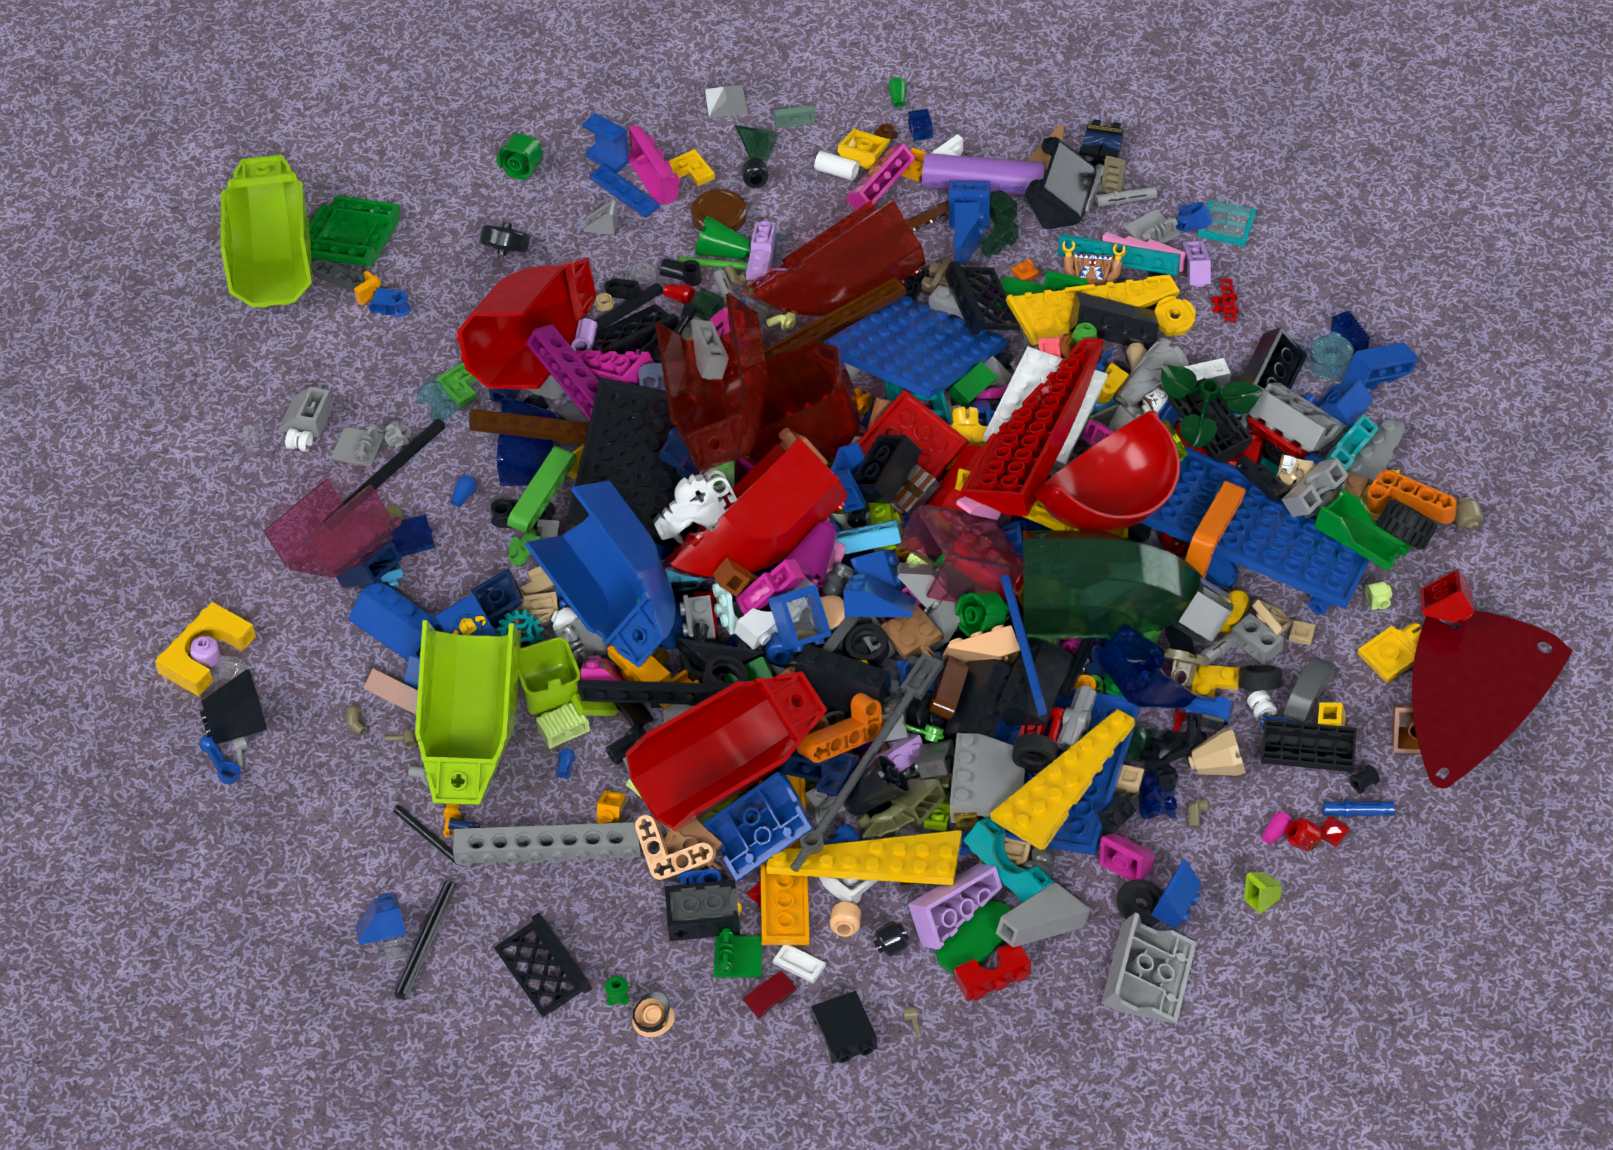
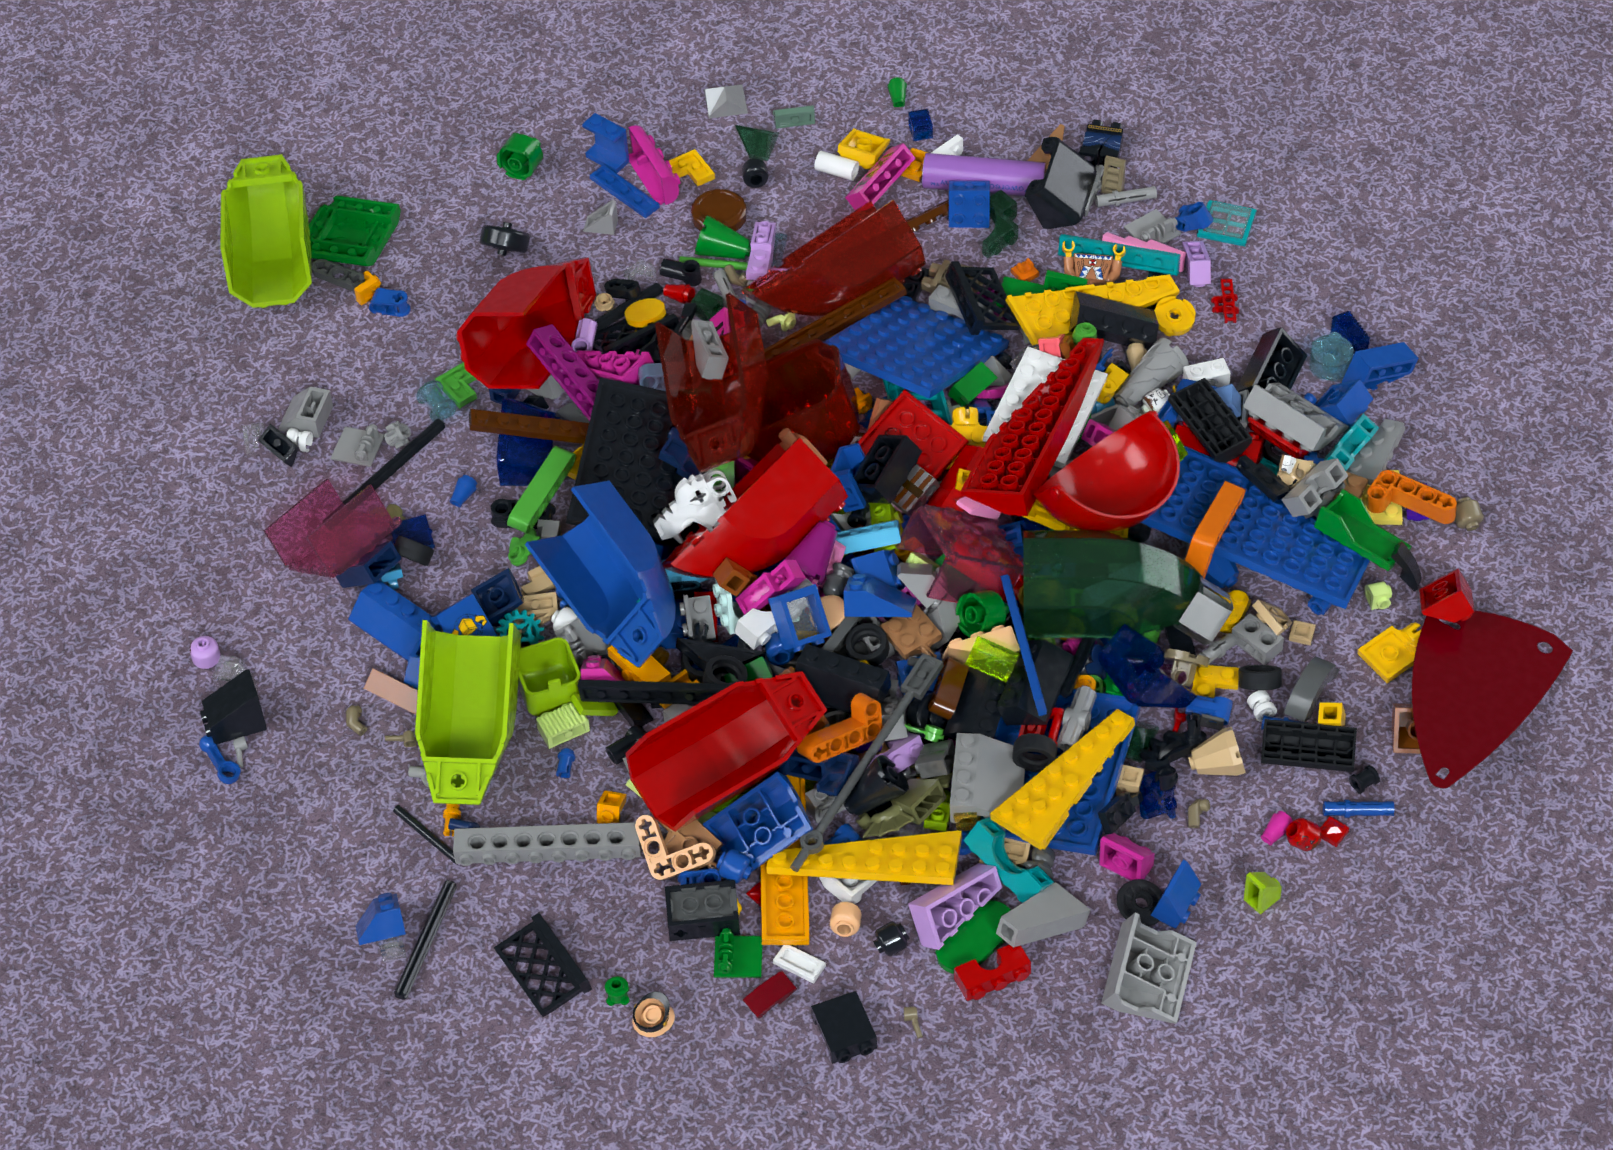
yellow arch [155,602,256,696] -> none
reddish brown plate [874,123,898,140] -> none
blue slope [955,202,983,265] -> none
red head [1160,532,1190,558] -> none
dark green plant [1161,364,1263,448] -> none
black tyre [1377,499,1438,550] -> none
none -> black slope [258,424,299,467]
none -> black tyre [394,536,434,566]
none -> yellow tile [625,298,666,328]
none -> blue head [716,849,753,884]
none -> clear neon green panel [965,636,1020,683]
none -> black slope [1391,541,1422,592]

